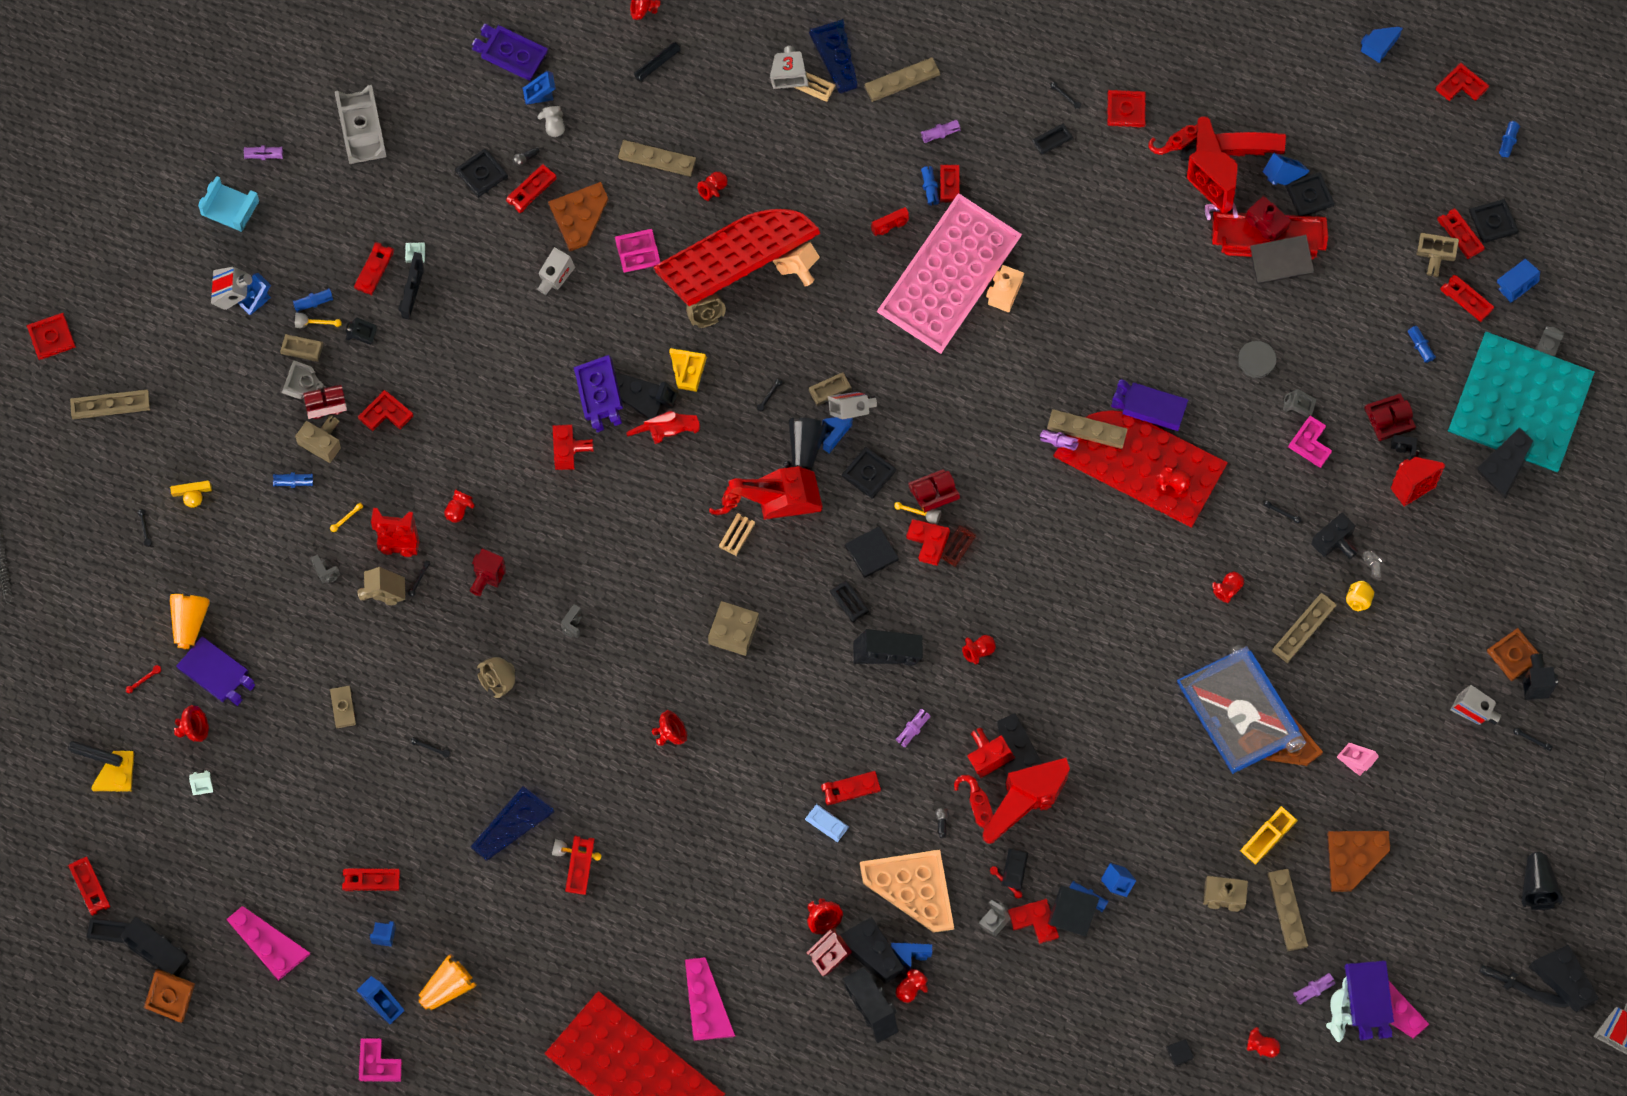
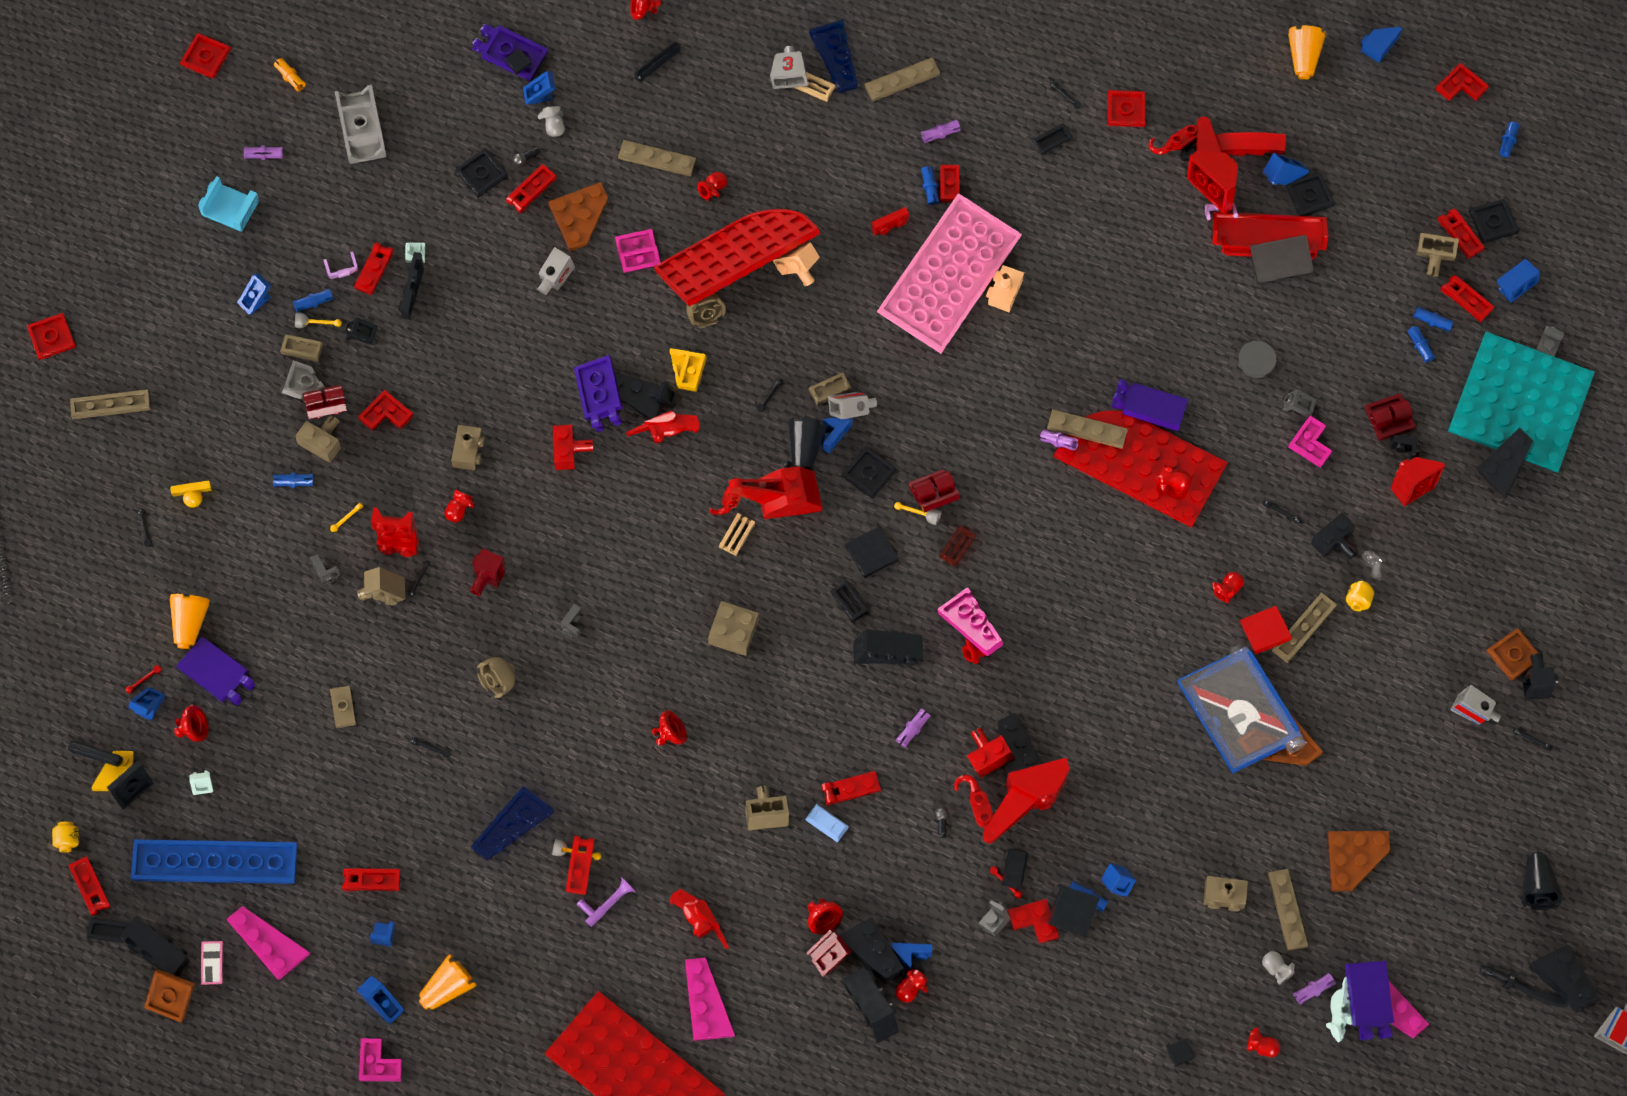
light grey torso [211,267,252,310] -> none
light nougat plate [860,850,954,933] -> none
red plate [906,519,950,566] -> none
yellow slope [1240,806,1298,865] -> none
dark red brick [1246,196,1291,241] -> none
bright pink slope [1337,743,1379,776] -> none
none -> yellow head [52,822,79,852]
none -> black tile [106,761,154,810]
none -> blue slope [128,687,166,720]
none -> blue plate [131,840,298,884]
none -> red tile [180,33,231,79]
none -> slope [201,941,223,985]
none -> light orange pin [274,58,306,92]
none -> lavender piece [323,251,358,279]
none -> dark tan brick [451,425,485,471]
none -> black tile [505,49,531,75]
none -> medium lavender piece [577,877,635,927]
none -> red animal [669,889,729,950]
none -> dark tan brick [745,786,789,831]
none -> wing [937,588,1003,656]
none -> red tile [1240,606,1292,655]
none -> light grey animal [1262,951,1295,985]
none -> light orange cone [1288,26,1326,80]
none -> blue pin [1413,306,1453,332]

